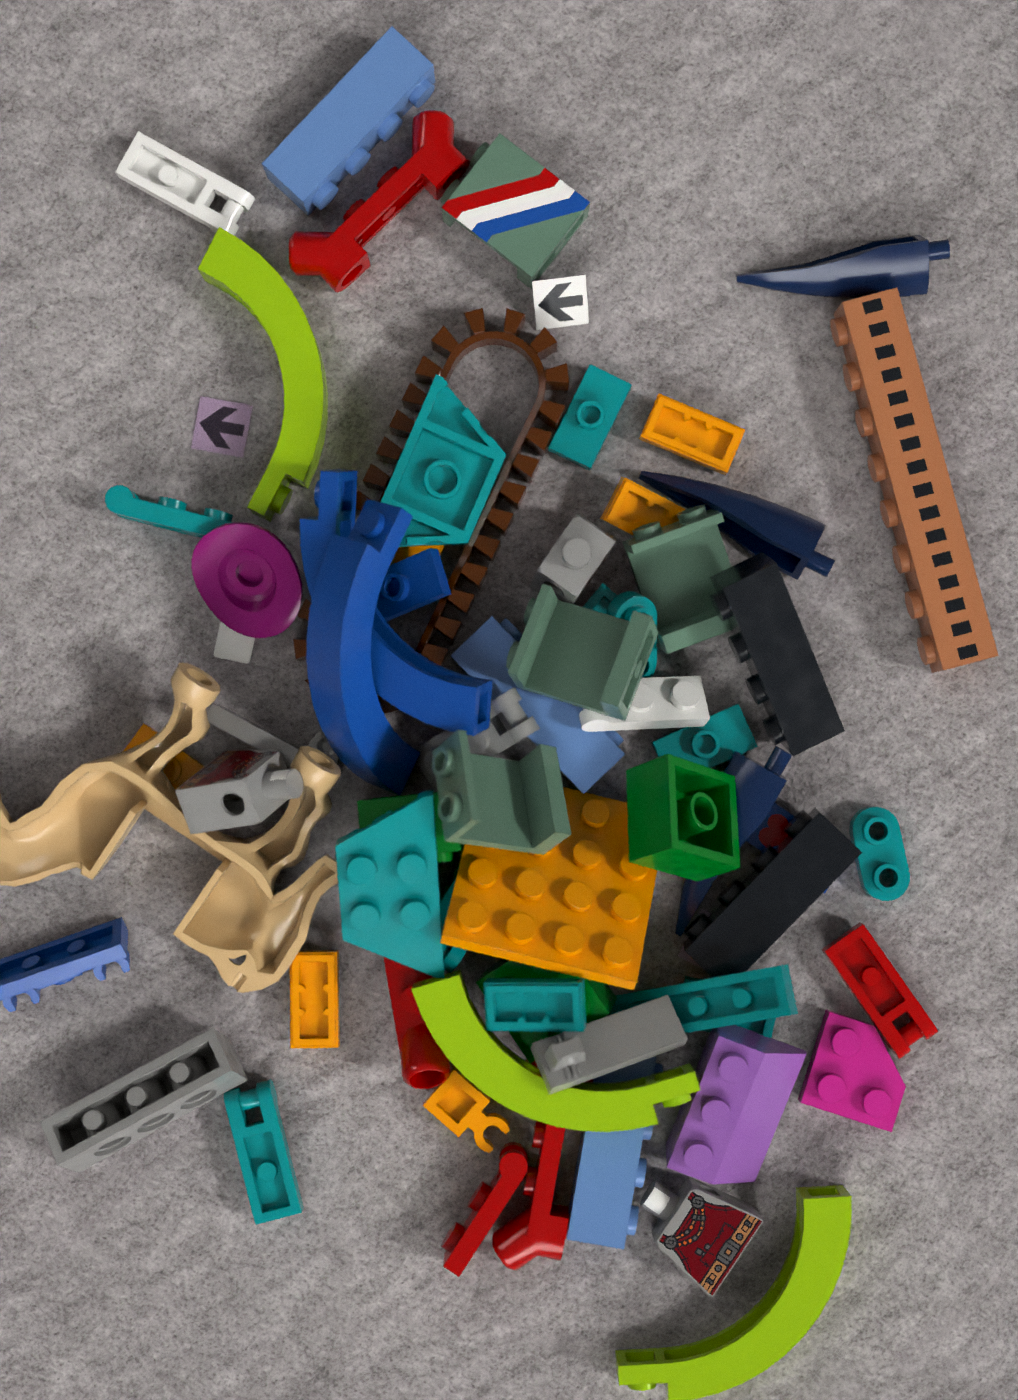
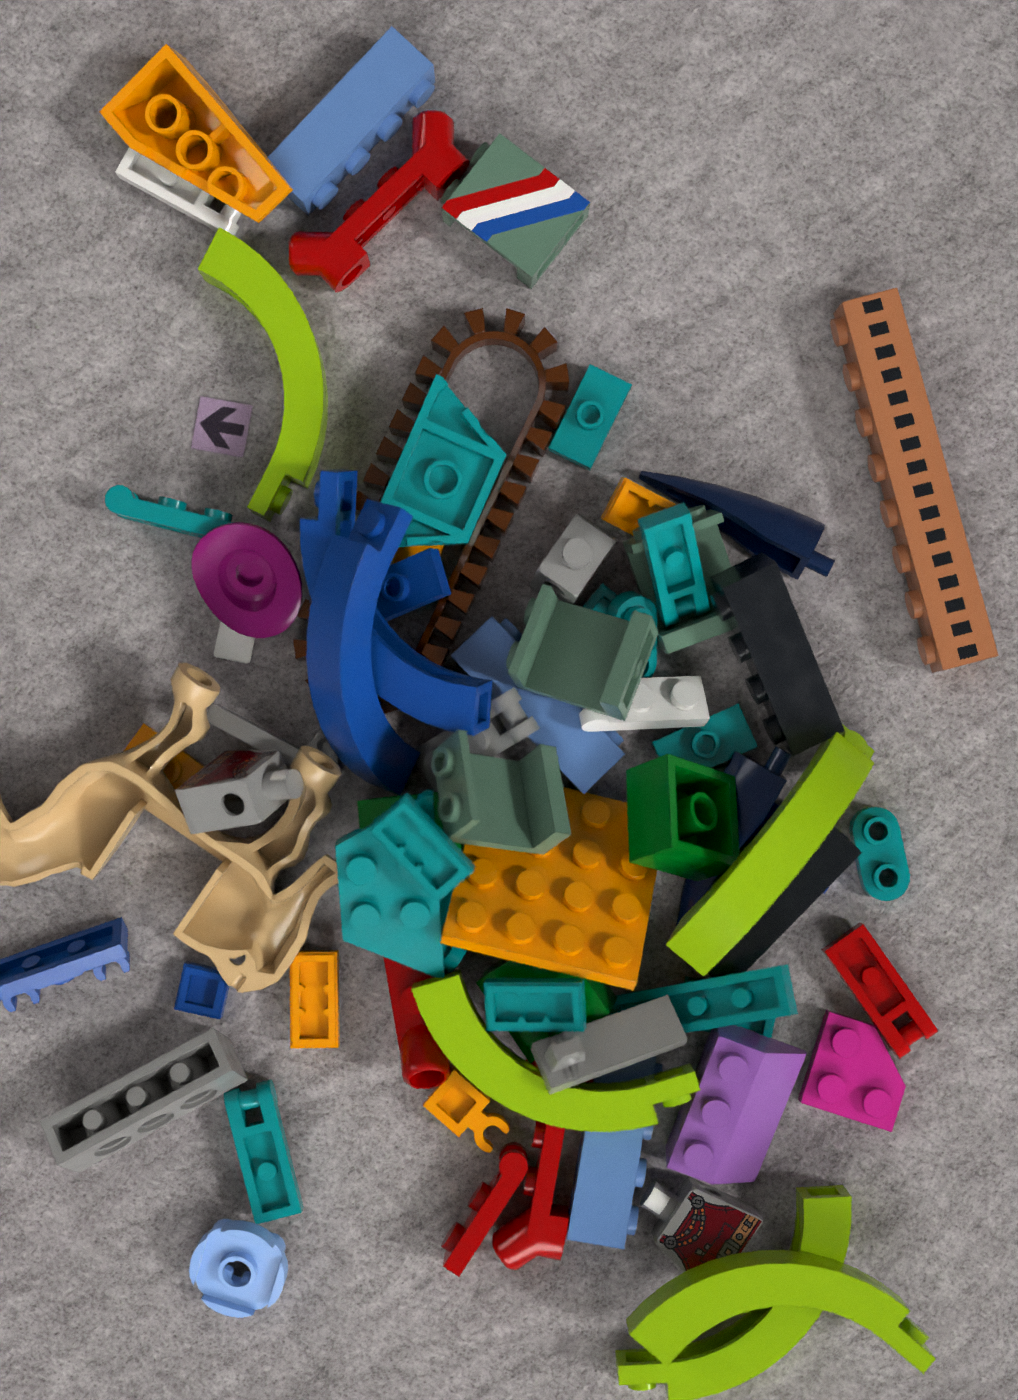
white sticker [532,275,589,330] -> none
light orange plate [639,393,745,475] -> none
dark blue piece [736,235,950,298] -> none
none -> light orange wedge [99,44,293,223]
none -> blue tile [174,961,230,1020]
none -> light blue plate [189,1219,288,1318]
none -> teal plate [367,792,475,903]
none -> lime arch [626,1250,936,1374]
none -> teal plate [638,502,710,628]
none -> lime arch [666,724,875,976]

